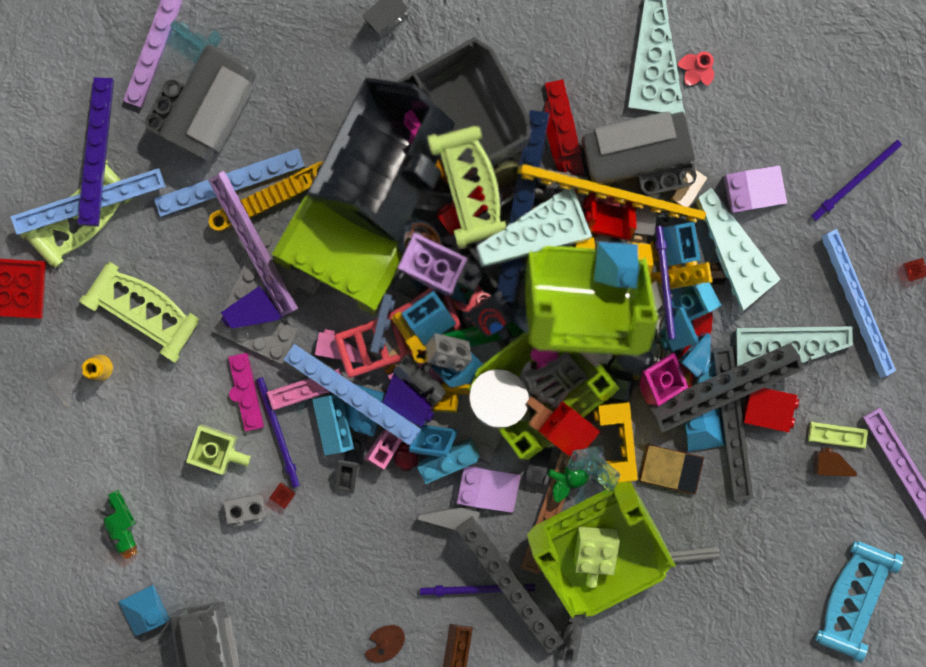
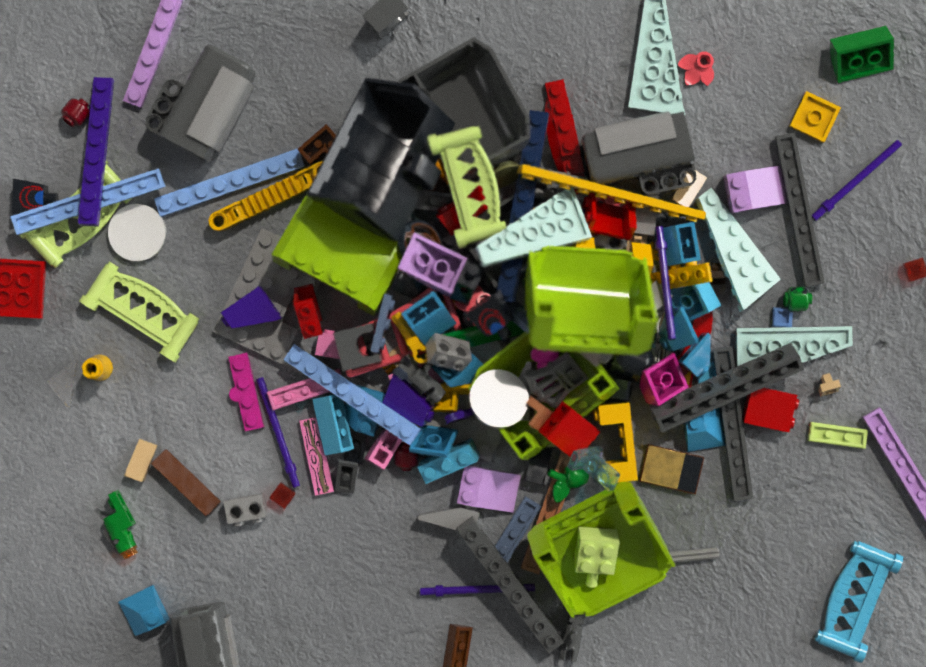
clear light blue bracket [170,20,223,64] -> none
yellowish green brick [186,424,251,475] -> none
lavender plate [208,171,298,316] -> none
copper piece [365,625,405,663] -> none
dark pink slope [403,110,421,144] -> none
dark azure slope [594,242,638,288] -> none
reddish brown slope [814,447,857,477] -> none
light blue plate [821,229,896,378] -> none
none -> black torso [12,179,59,215]
none -> dark red head [61,98,90,127]
none -> white tile [108,204,166,261]
none -> tan slope [124,439,158,482]
none -> reddish brown slope [151,449,221,516]
none -> red panel [293,283,323,339]
none -> reddish brown brick [297,124,336,165]
none -> bright pink tile [299,417,334,496]
none -> dark grey piece [333,323,383,371]
none -> dark purple tile [444,407,476,424]
none -> sand blue tile [495,496,541,563]
none -> medium blue tile [772,307,793,327]
none -> dark grey plate [775,133,825,287]
none -> green head [783,287,812,312]
none -> yellow tile [789,91,841,143]
none -> tan tile [818,373,841,397]
none -> green slope [830,26,894,83]

